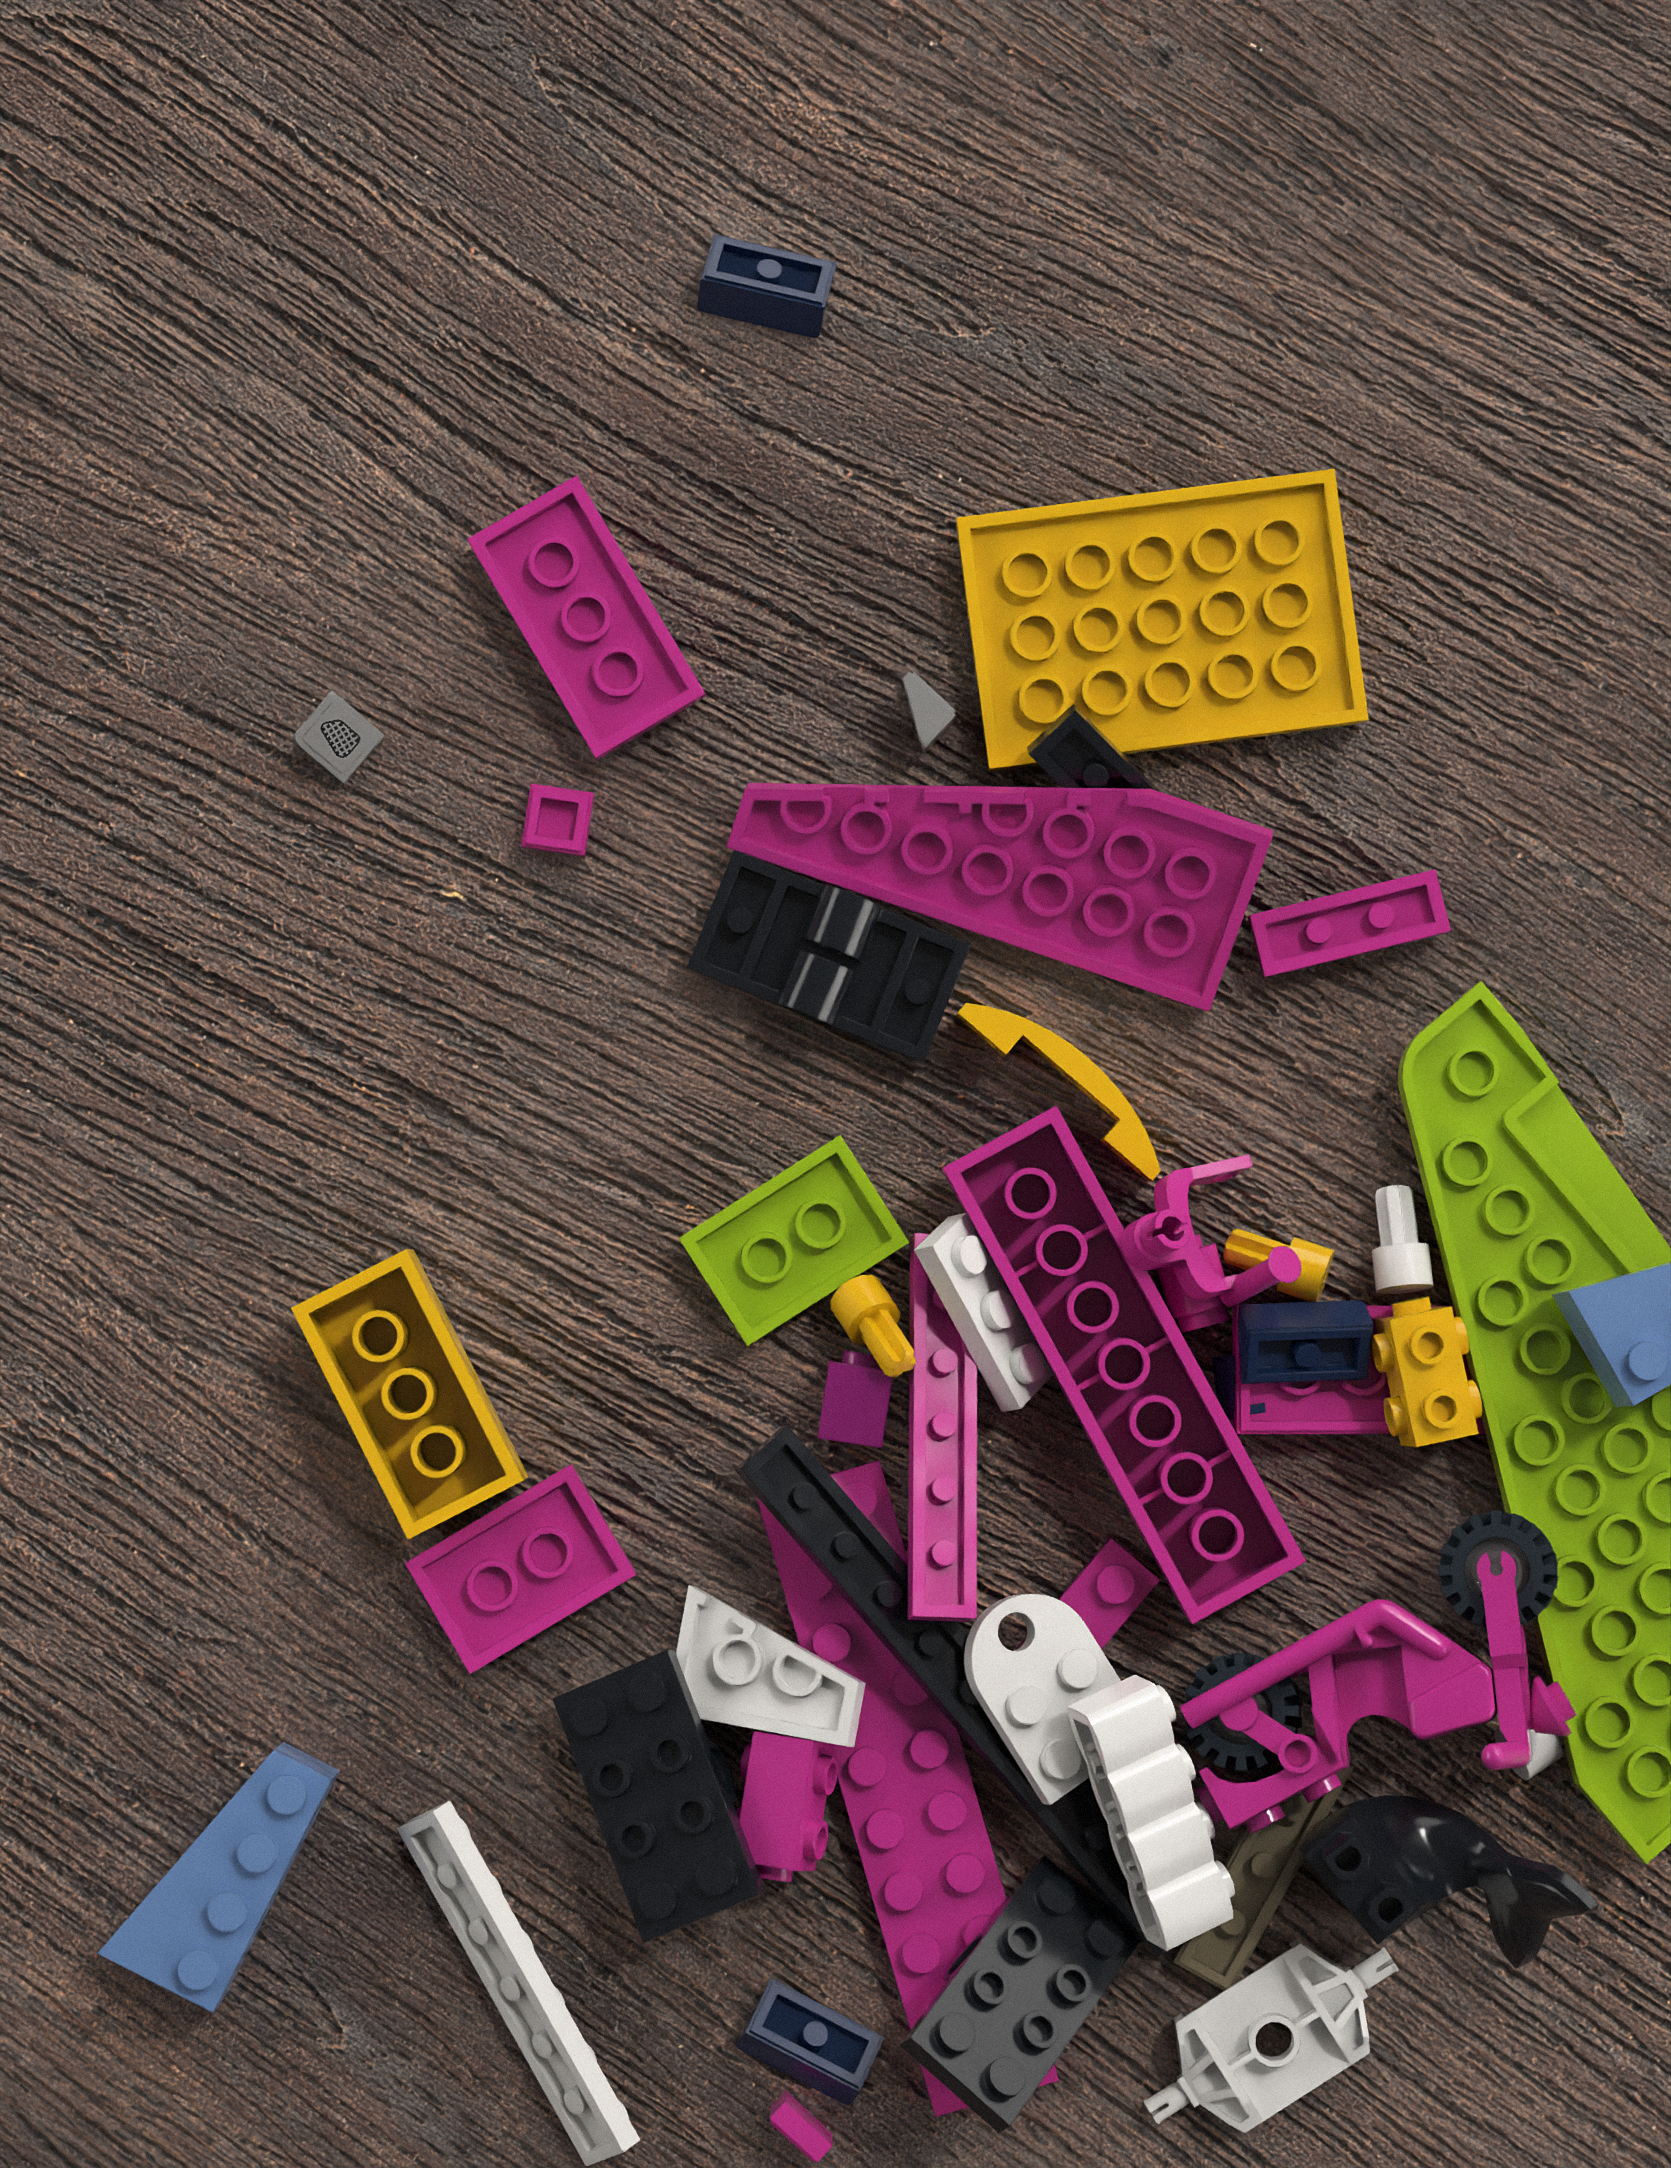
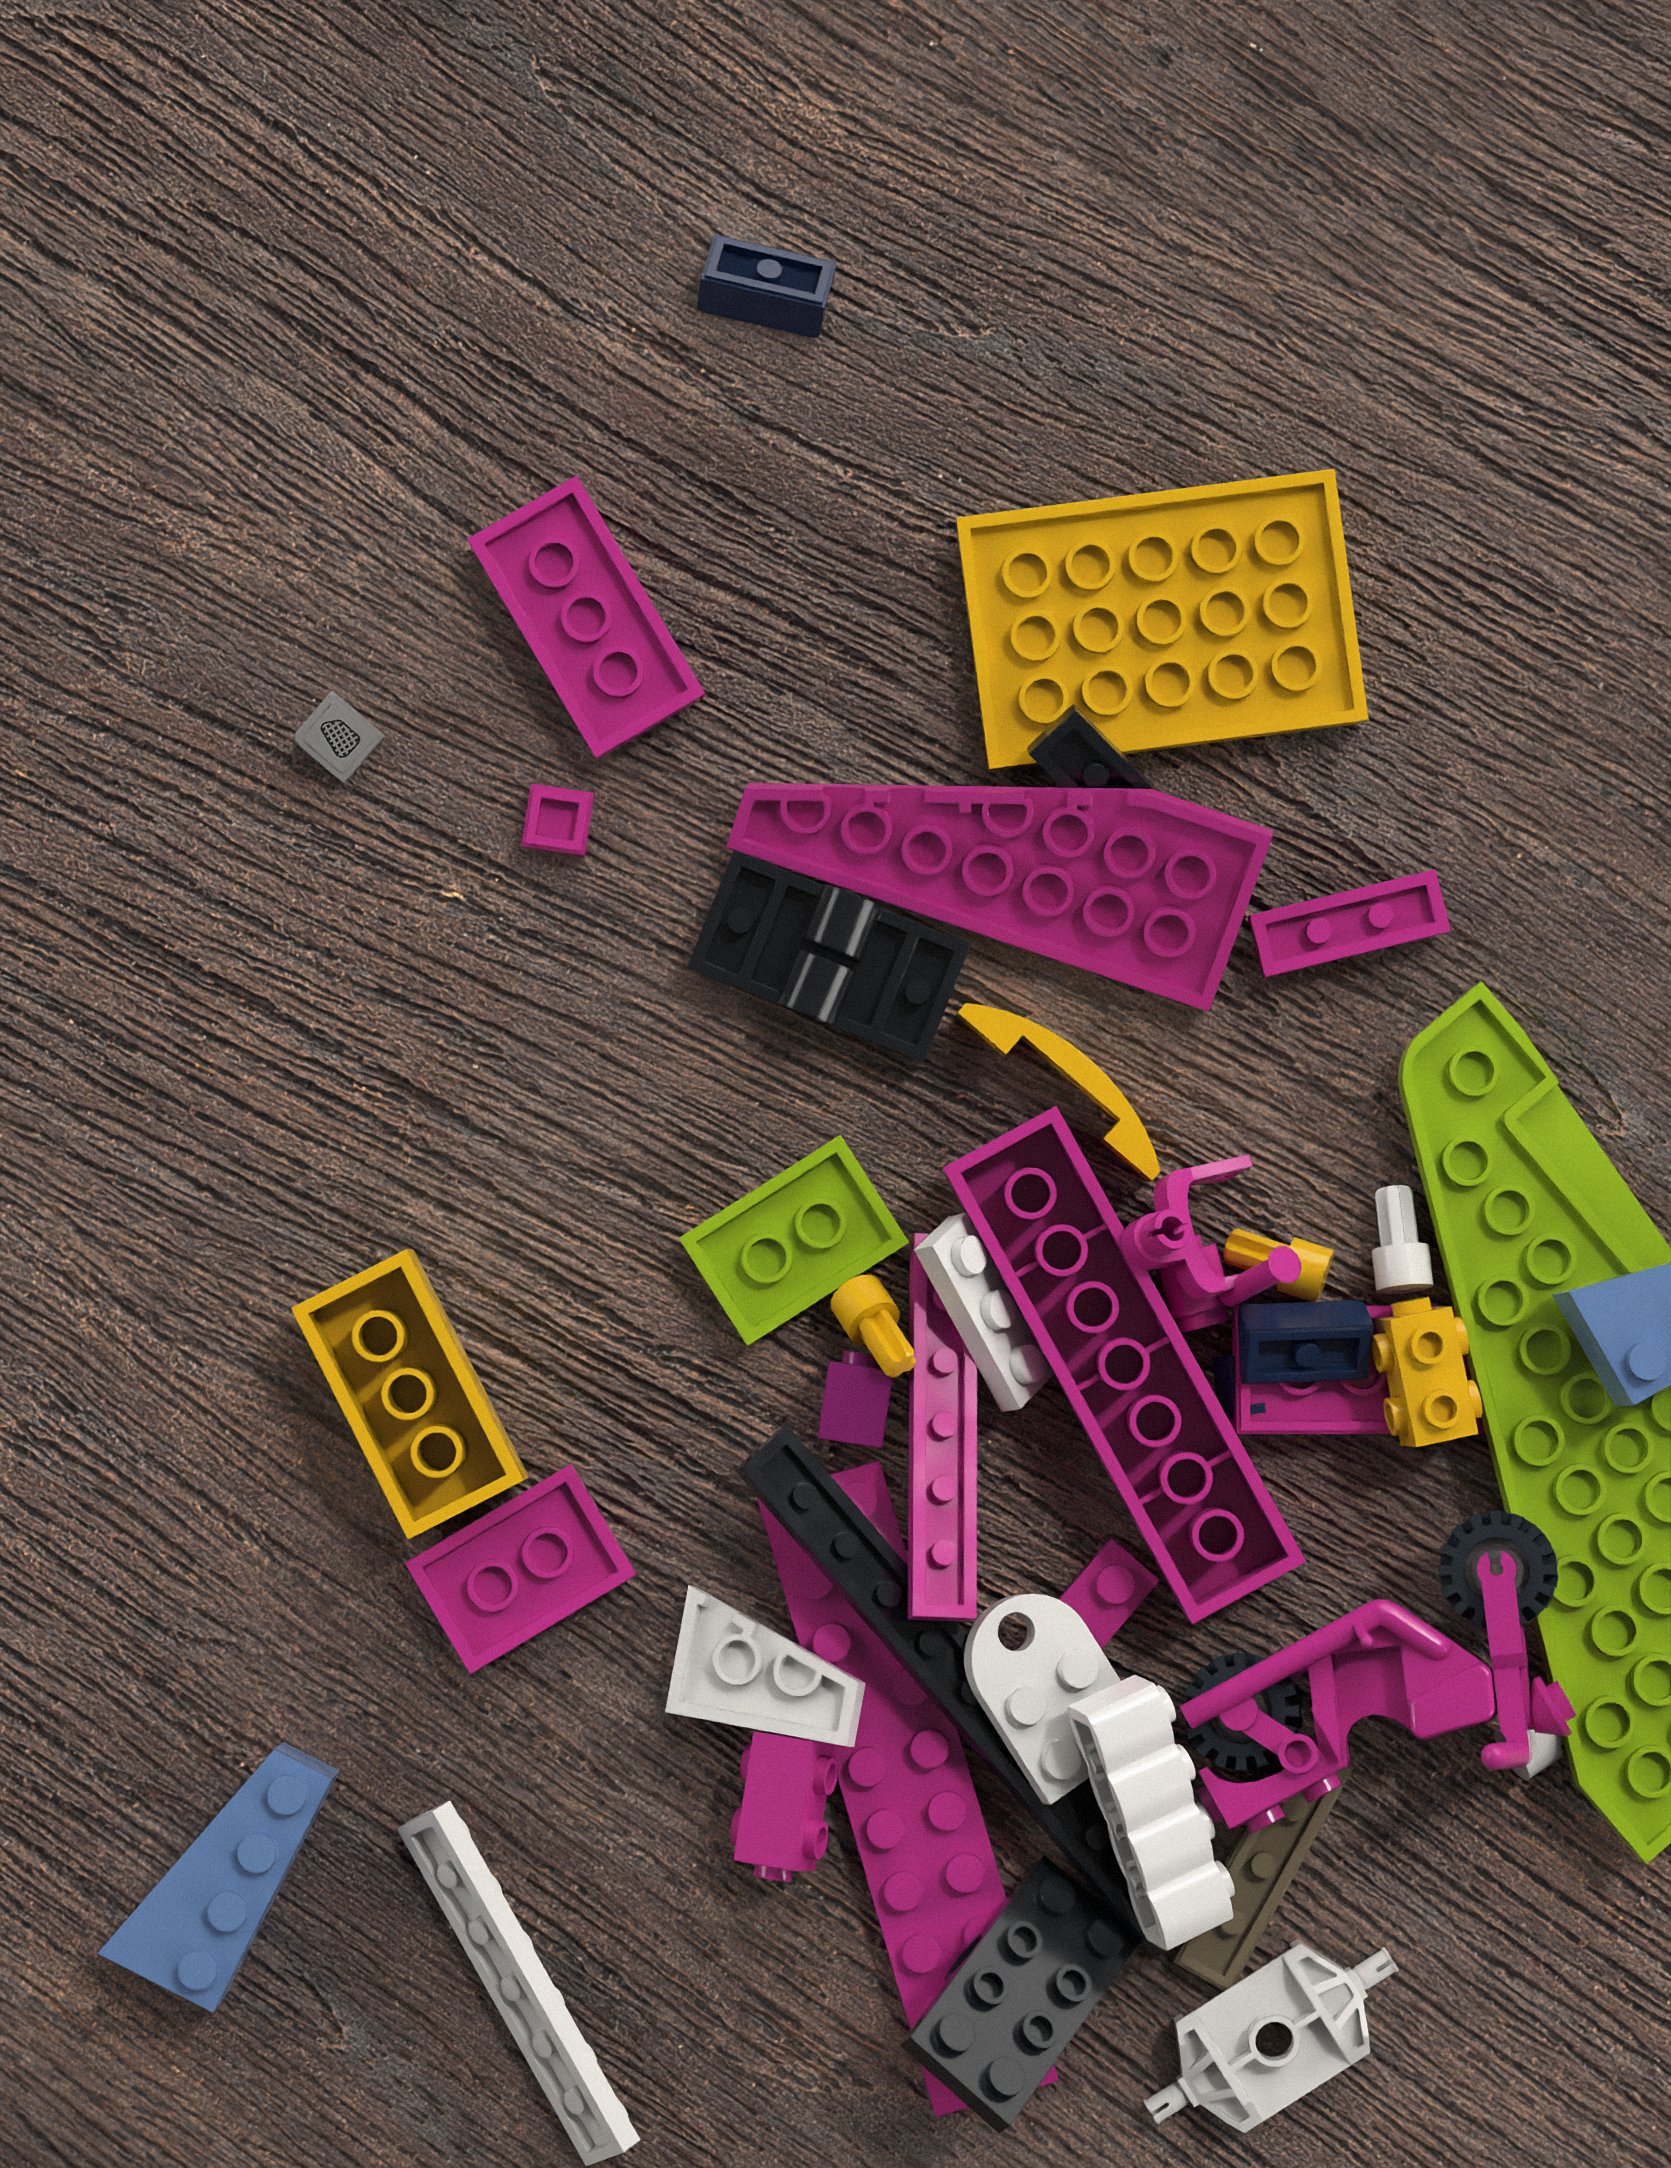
black plate [552,1650,766,1942] -> none
dark blue slope [736,1978,885,2105] -> none
dark pink tile [770,2090,833,2163] -> none
light grey slope [903,671,956,754] -> none
black hips [1297,1795,1599,1969] -> none

